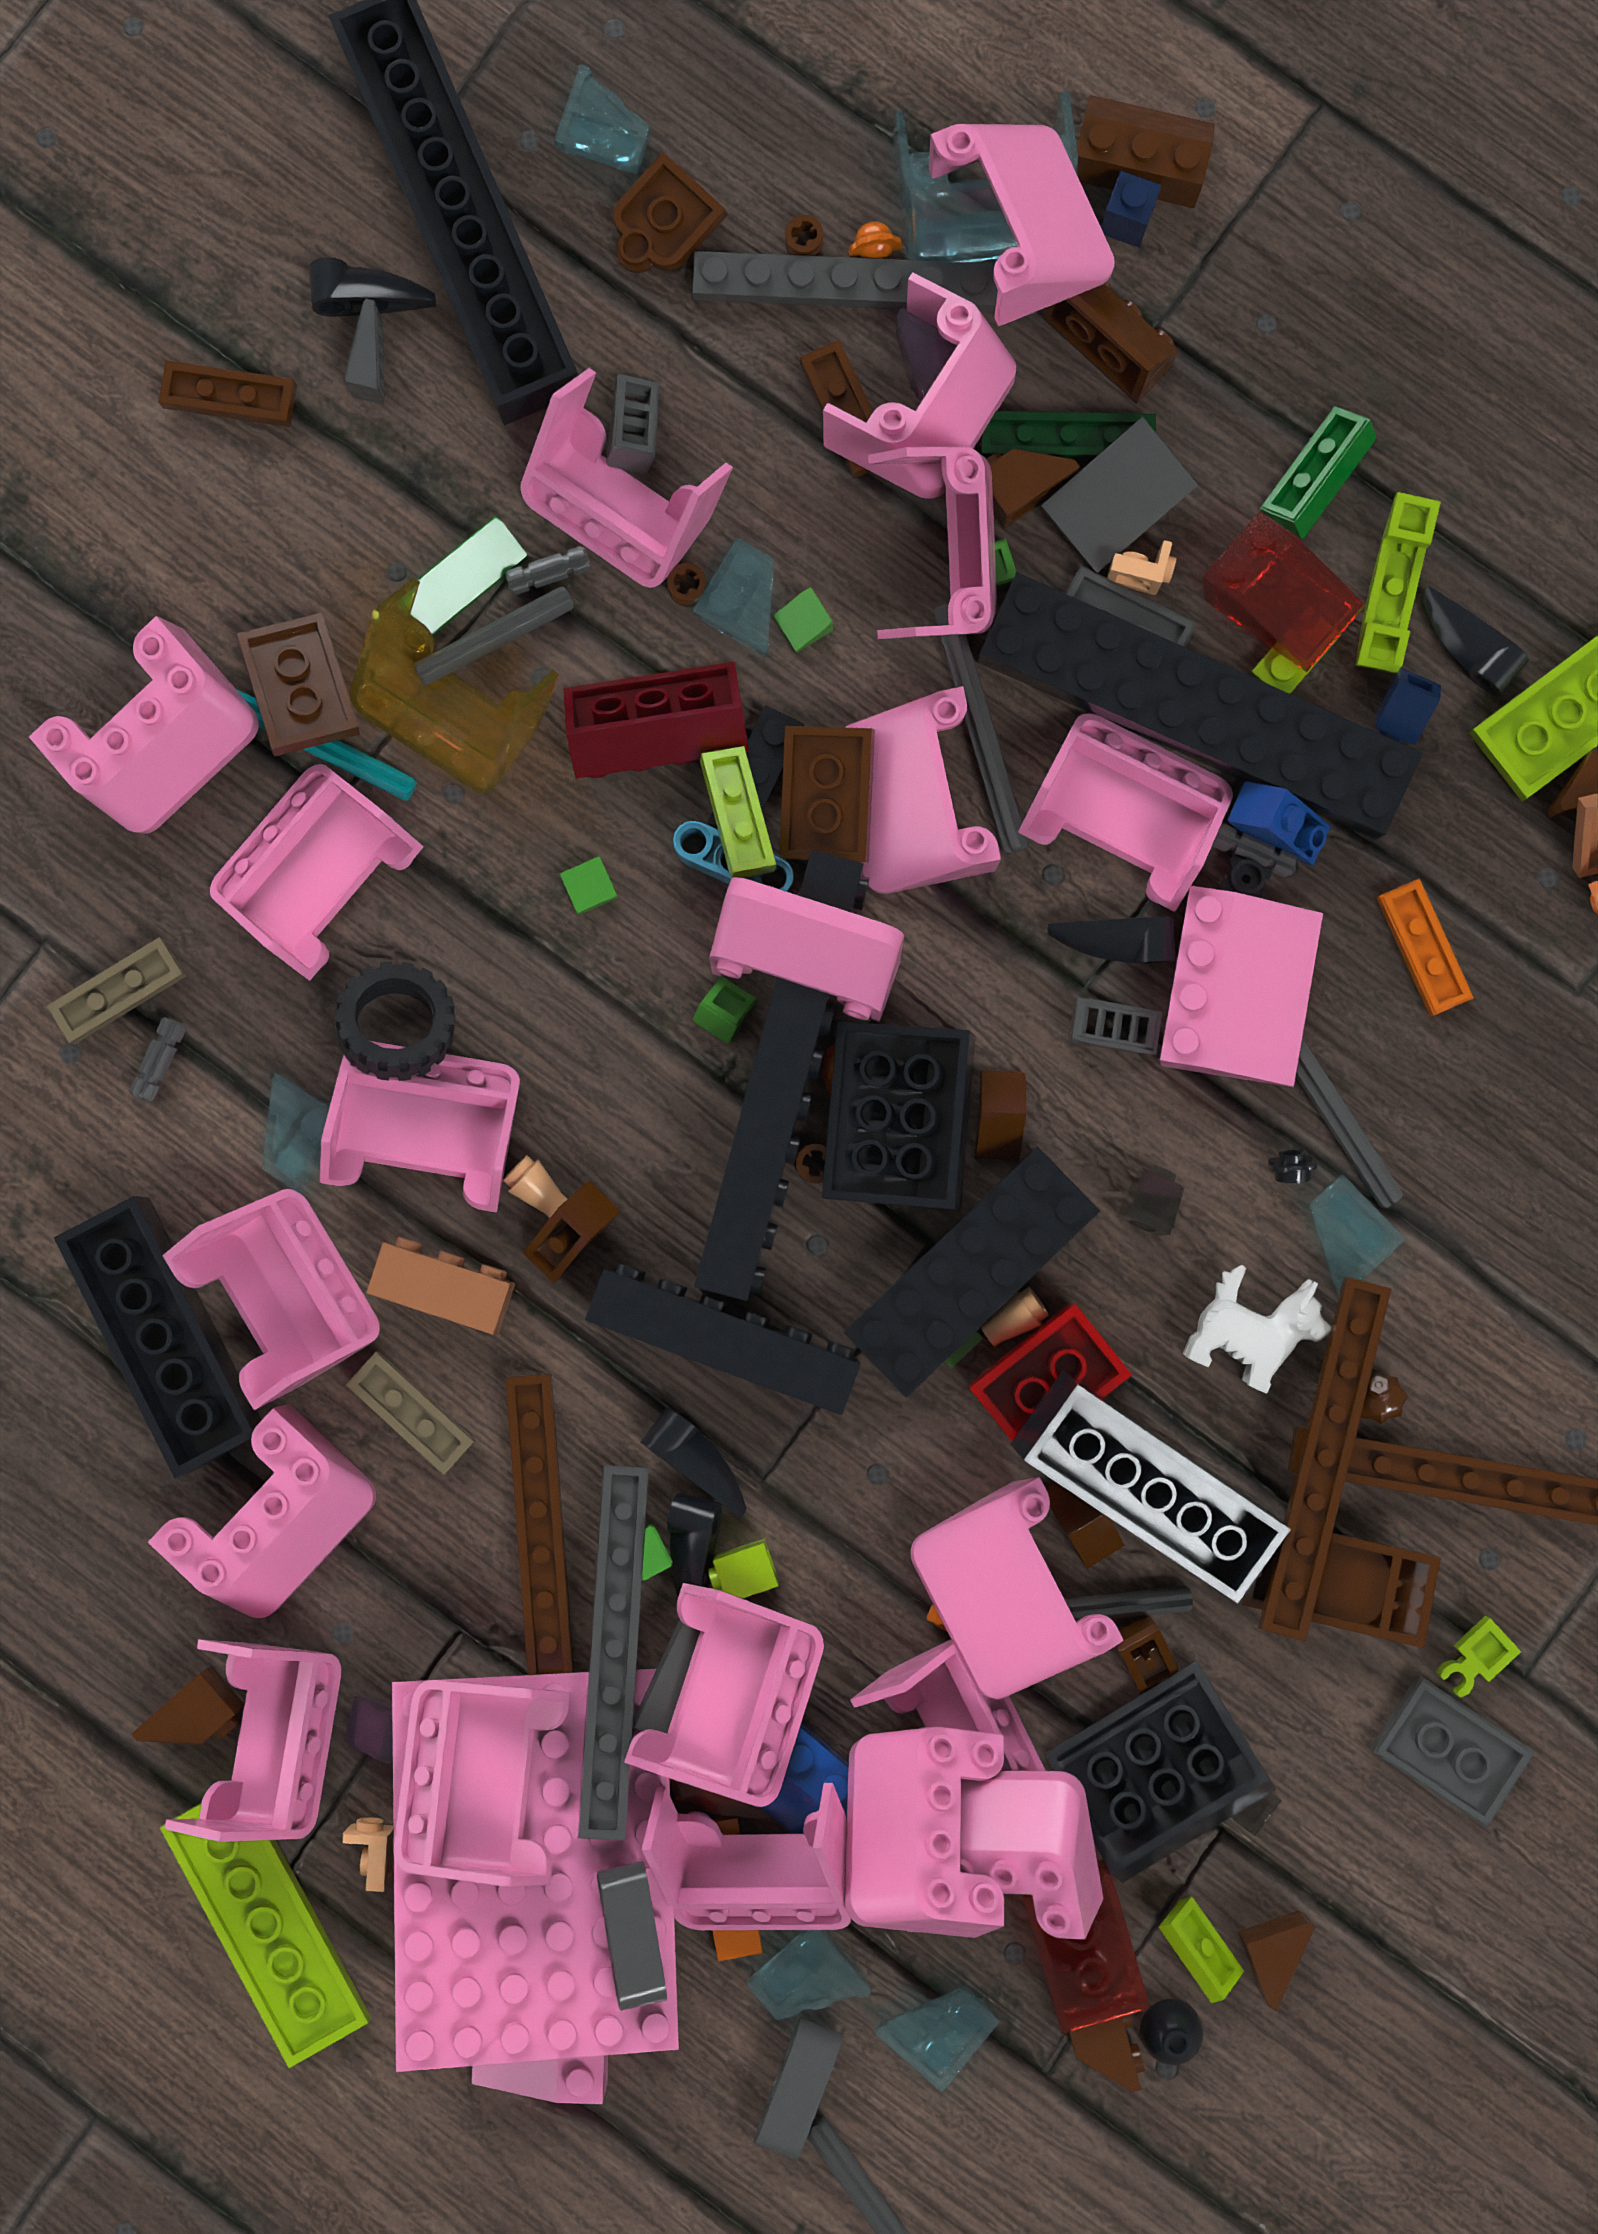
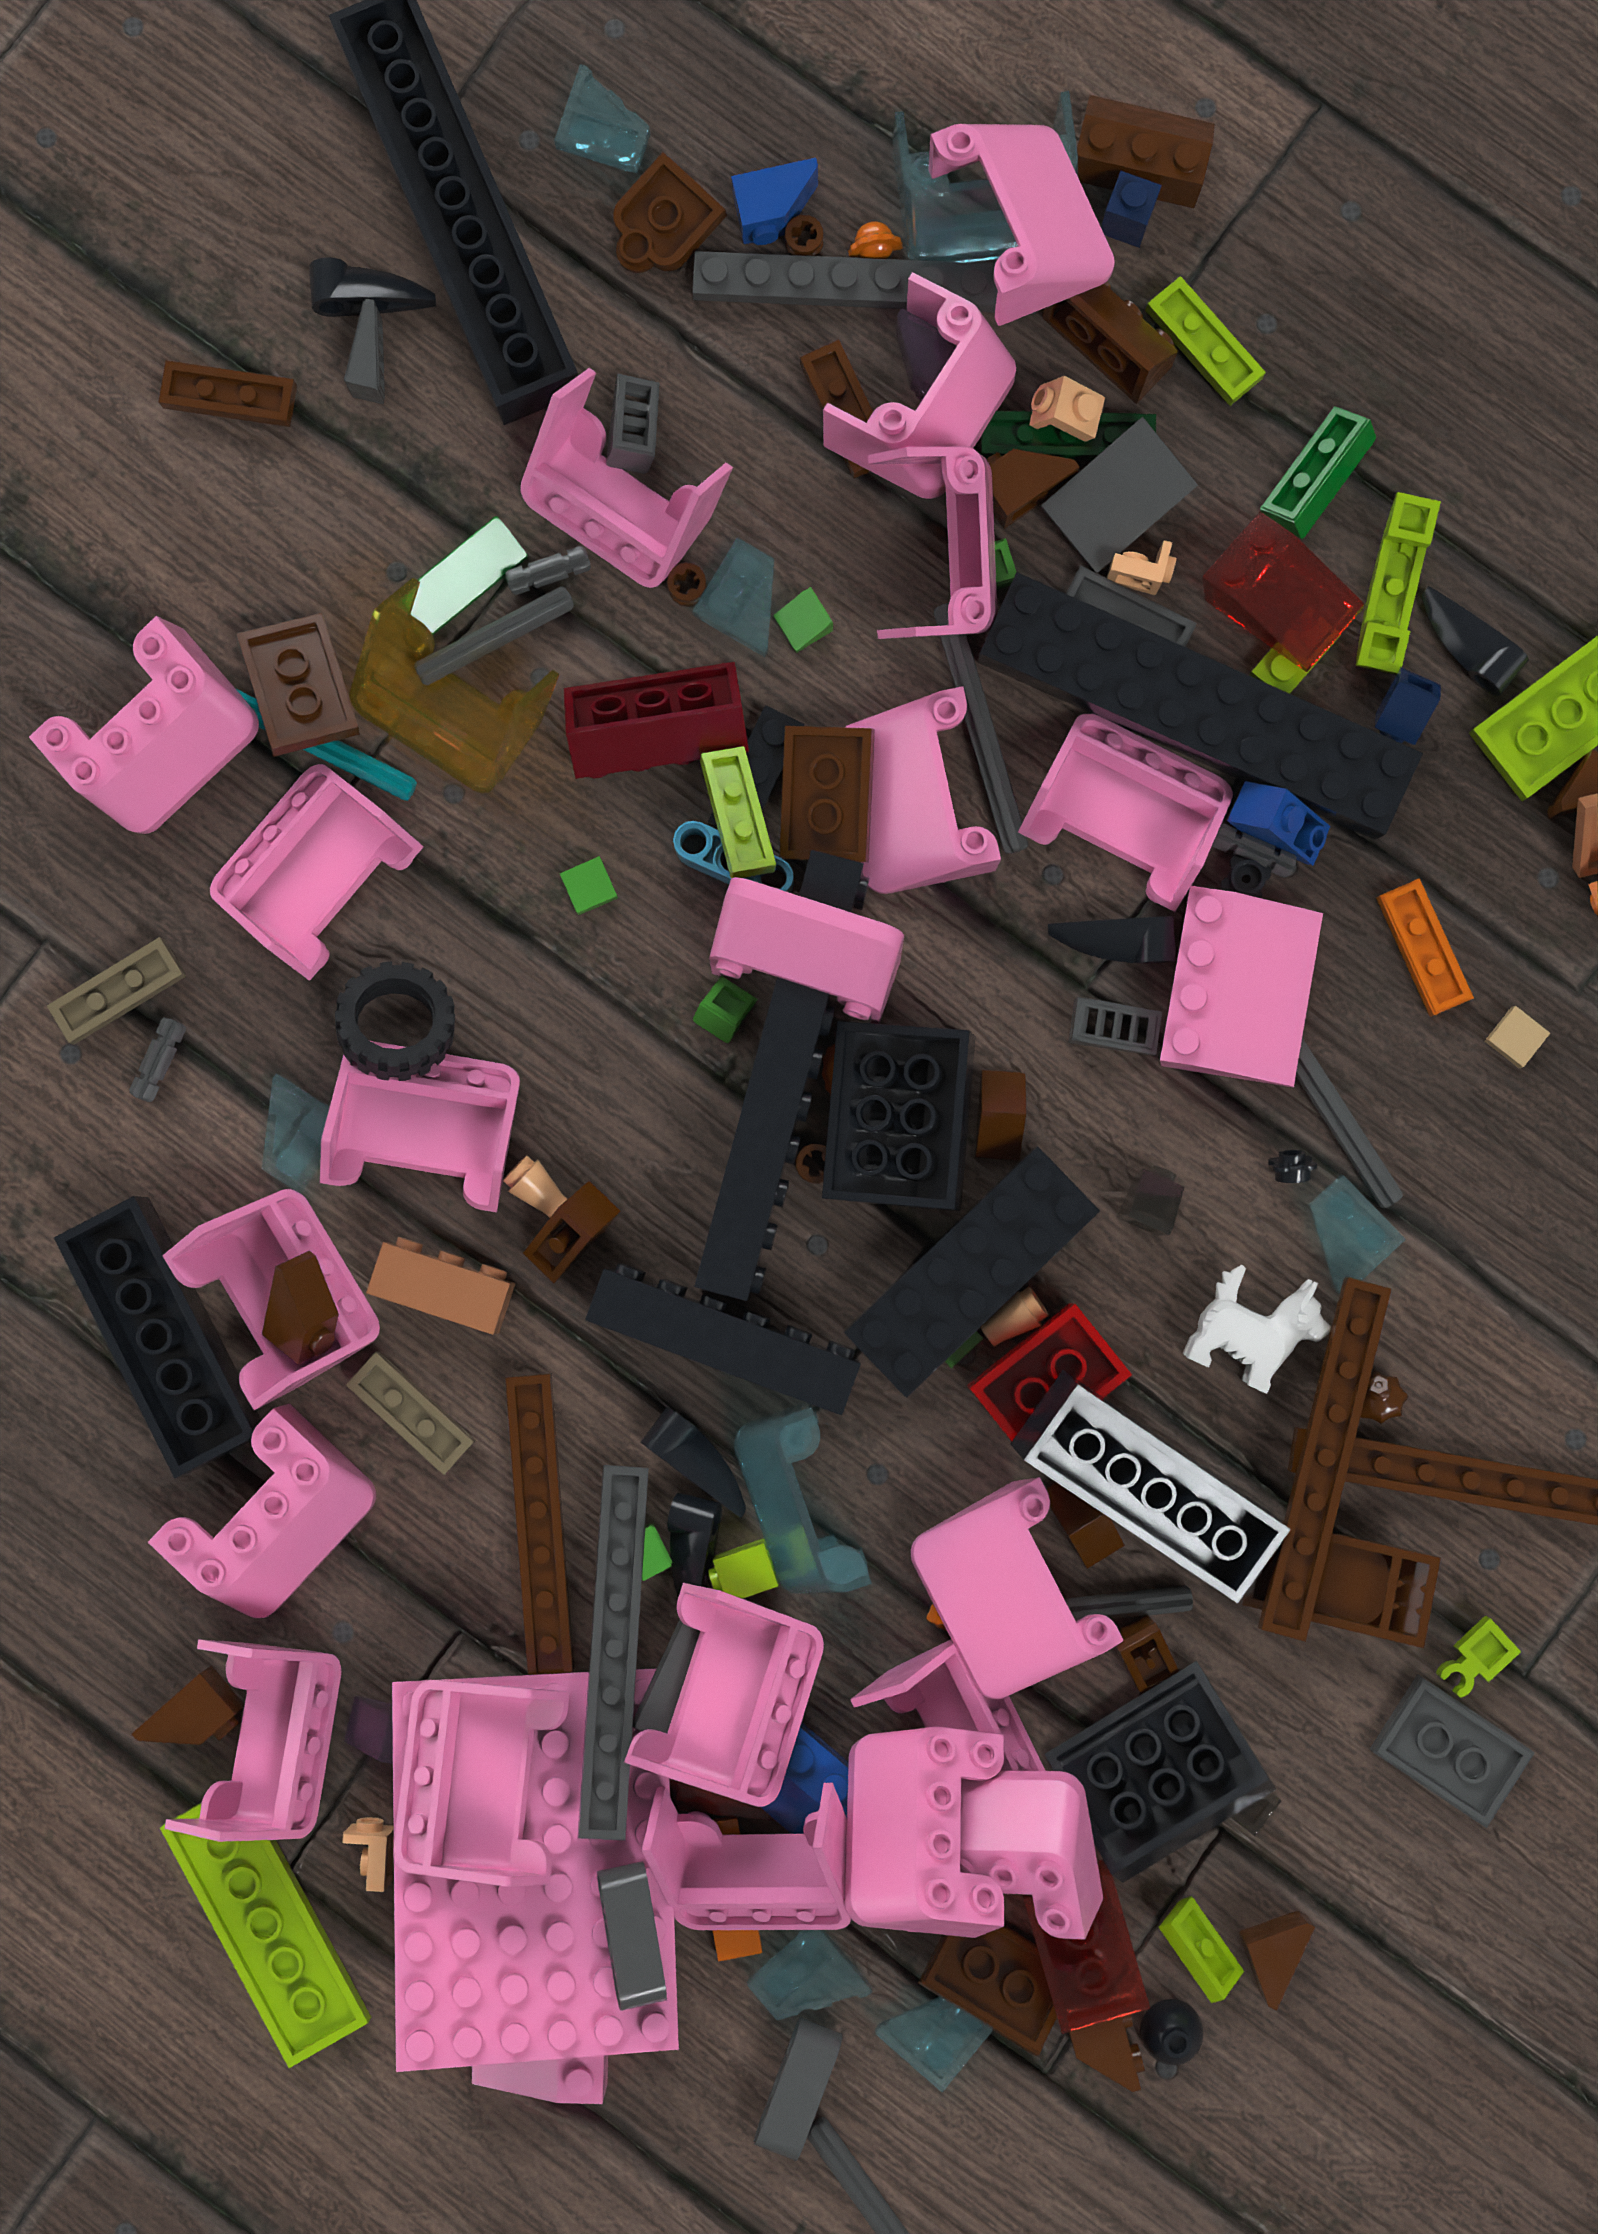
none -> reddish brown slope [262,1250,339,1364]
none -> blue slope [731,158,818,245]
none -> clear light blue windscreen [734,1402,872,1594]
none -> reddish brown tile [918,1925,1079,2056]
none -> light nougat bracket [1029,376,1105,442]
none -> lime plate [1145,276,1266,406]
none -> tan tile [1485,1006,1550,1068]

